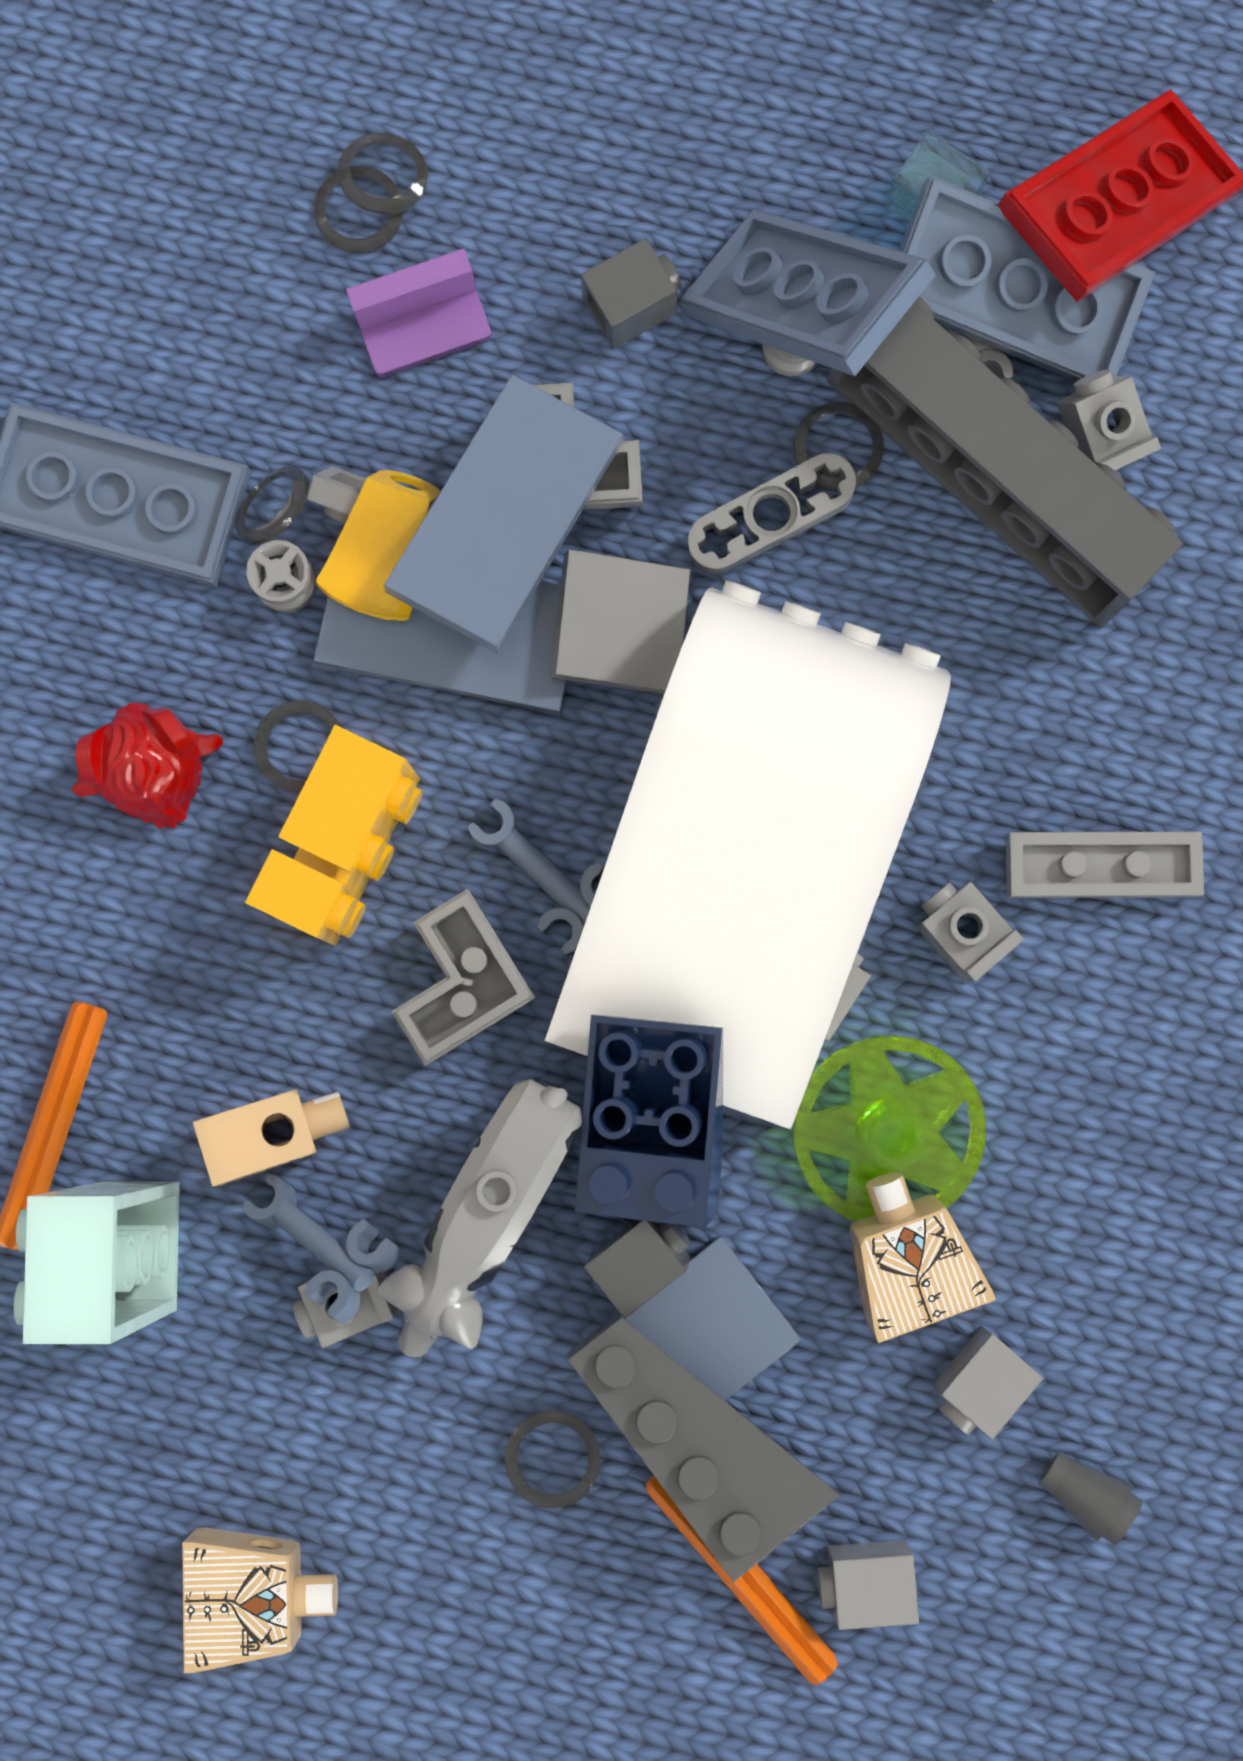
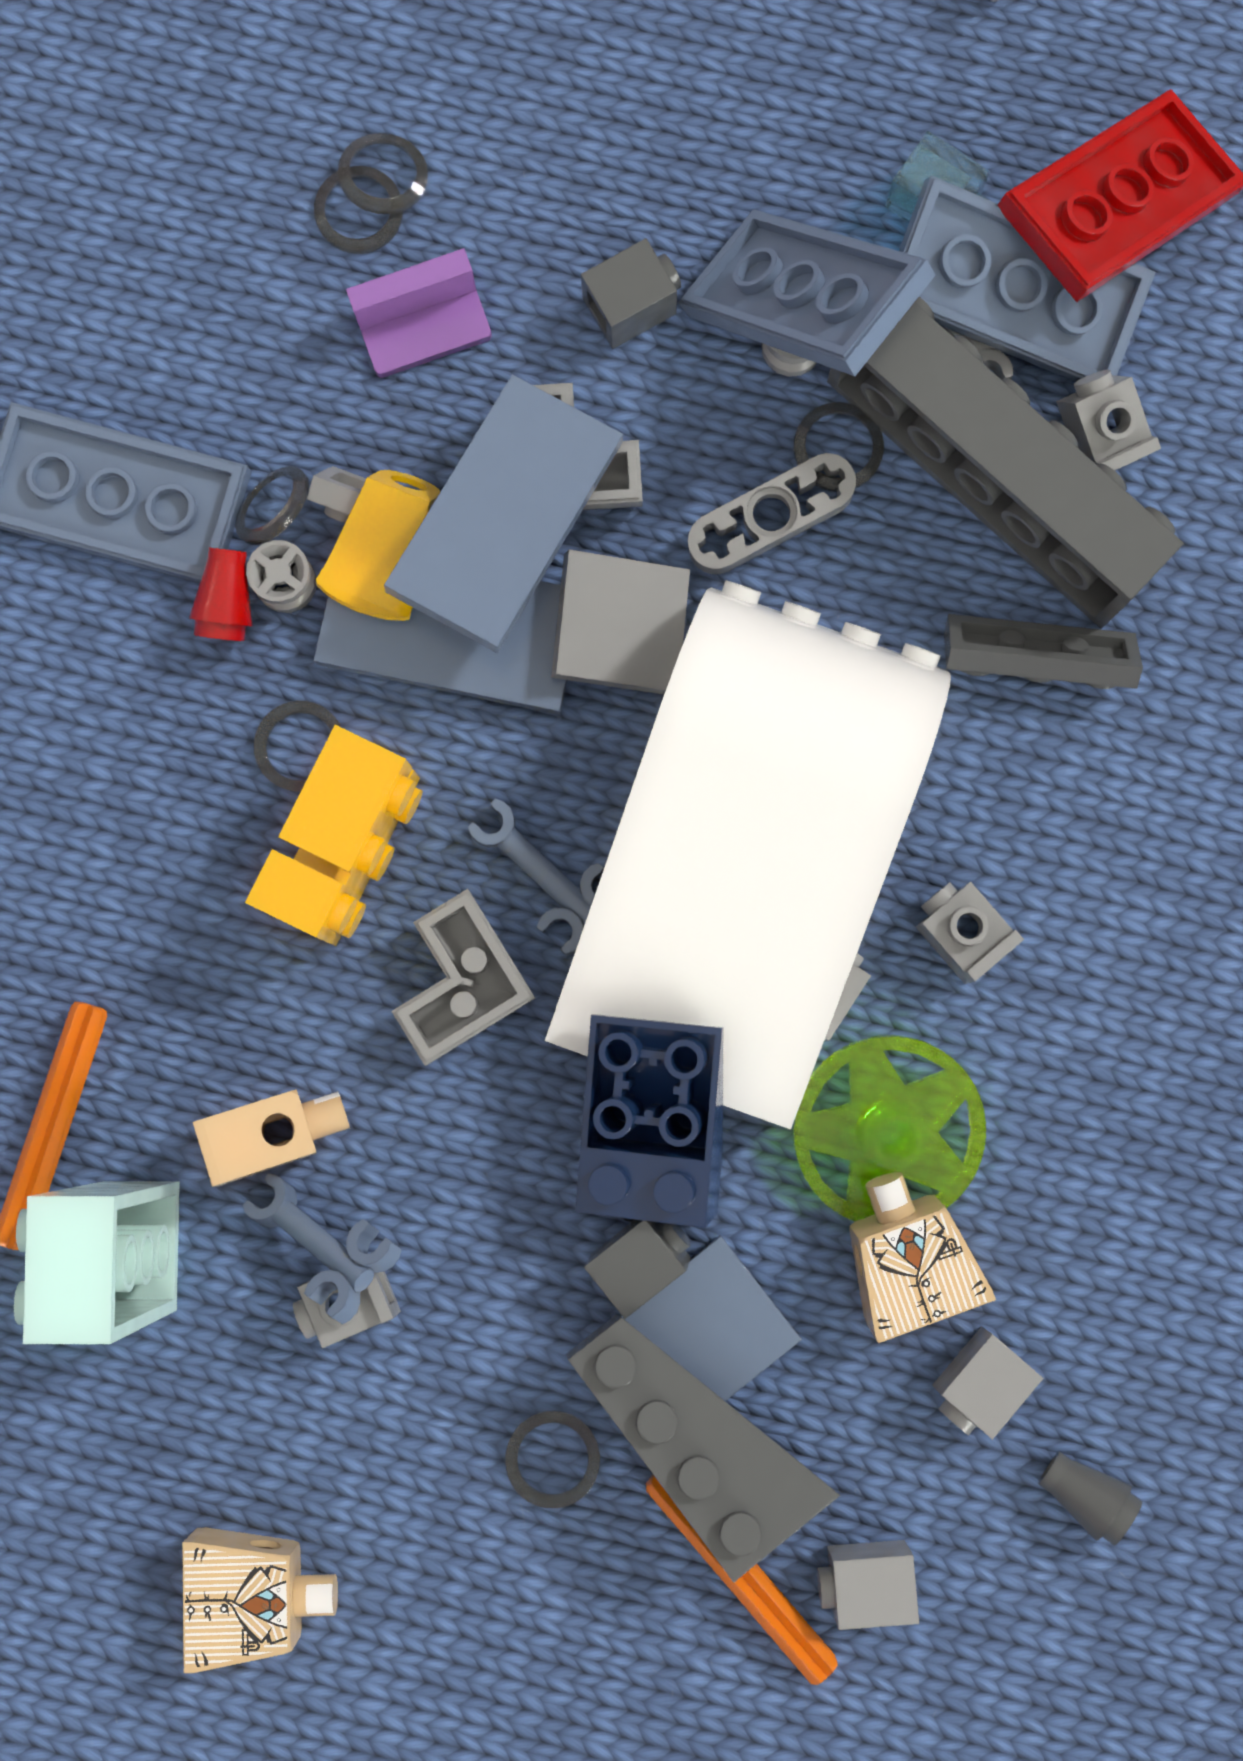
red hair [71,703,223,829] -> none
light grey animal [377,1079,583,1358] -> none
light grey plate [1005,832,1204,898] -> none
none -> red cone [189,547,252,641]
none -> dark grey plate [944,614,1143,689]

